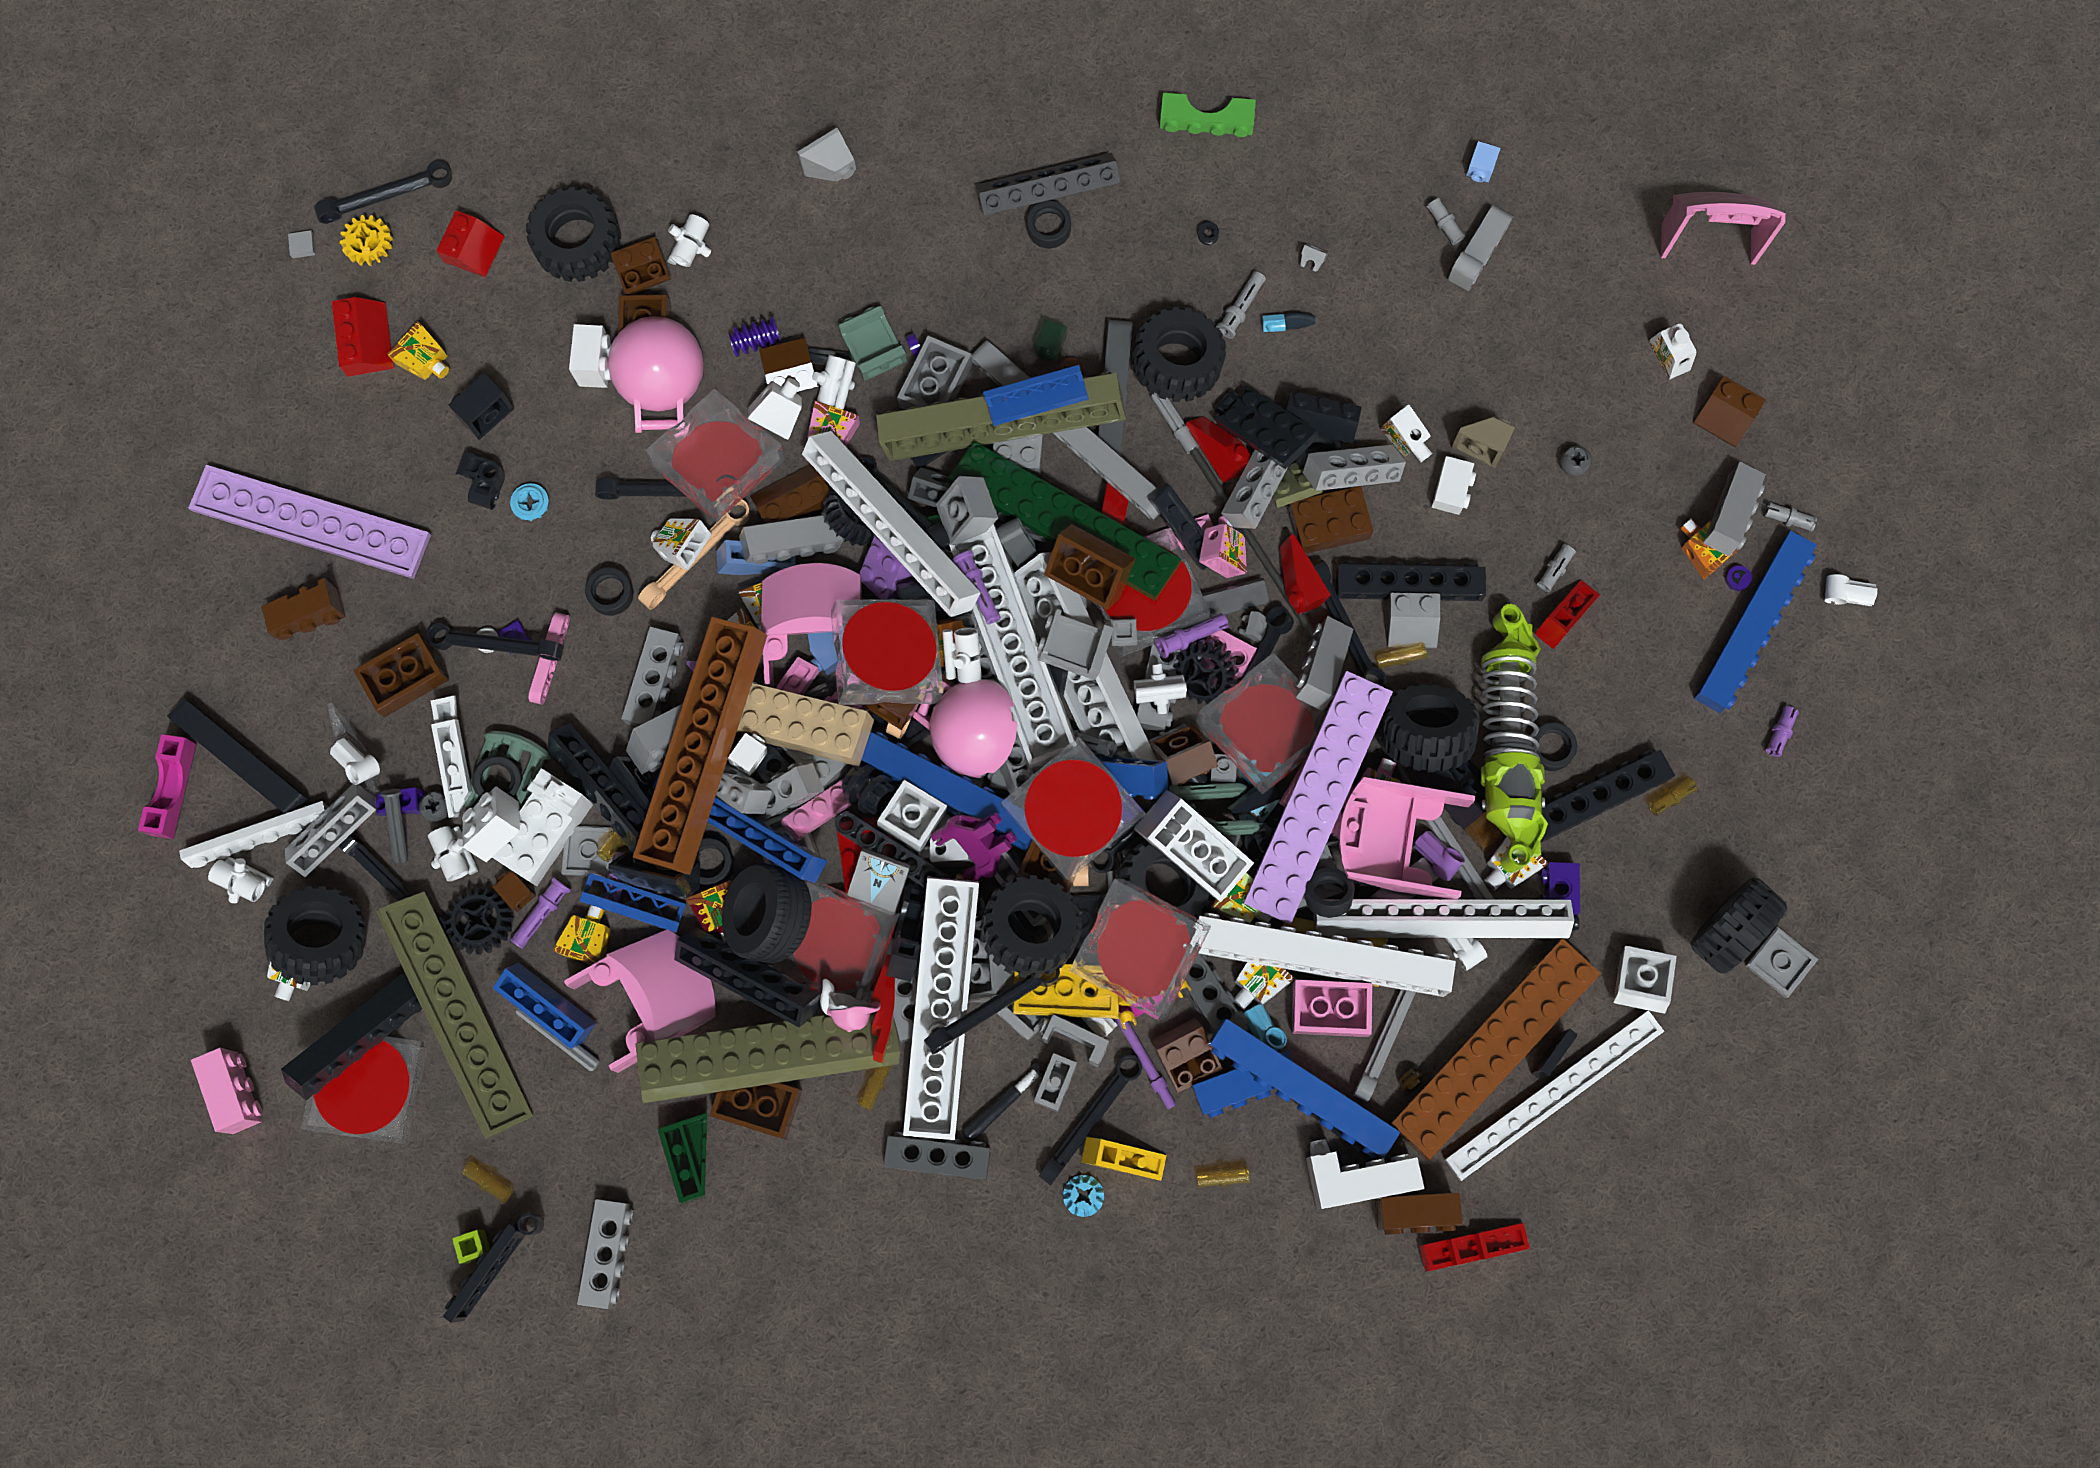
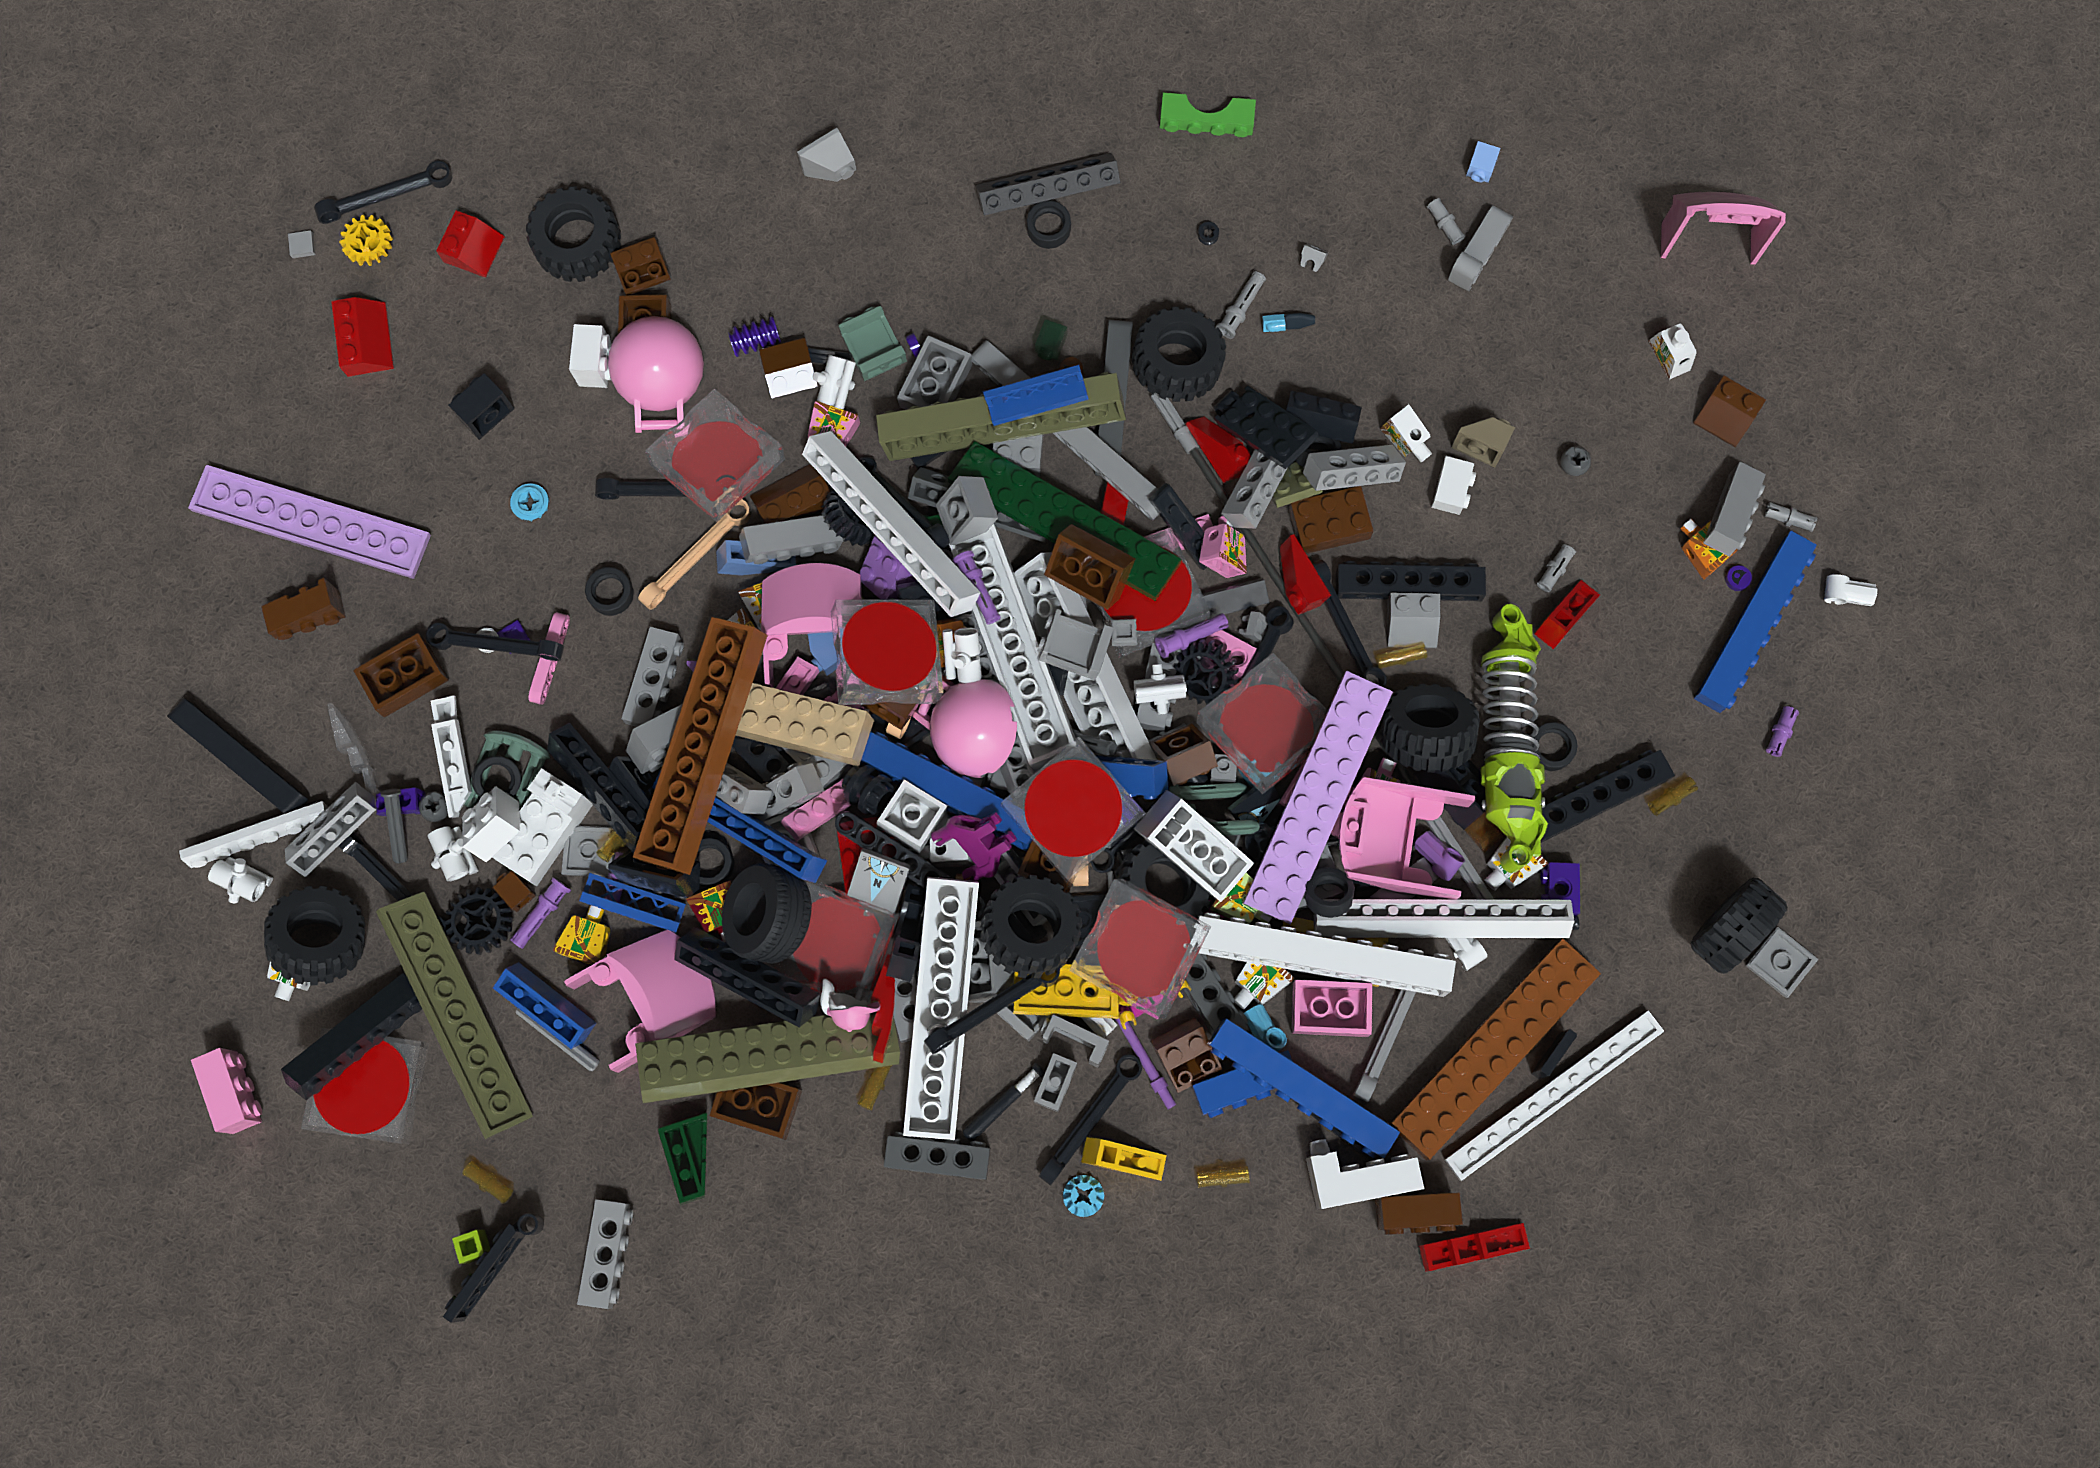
dark pink arch [138,734,196,839] -> none
white piece [330,738,380,785] -> none
torso [387,321,449,380] -> none
black piece [455,452,505,510] -> none
white torso [651,519,712,570] -> none
white pin [667,215,711,267] -> none
white brick [728,733,767,777] -> none
white torso [748,378,802,440] -> none
dark grey beam [995,517,1041,569] -> none
light grey brick [1296,616,1353,711] -> none
dark brown plate [1399,1068,1423,1092] -> none
white brick [1613,946,1676,1014] -> none

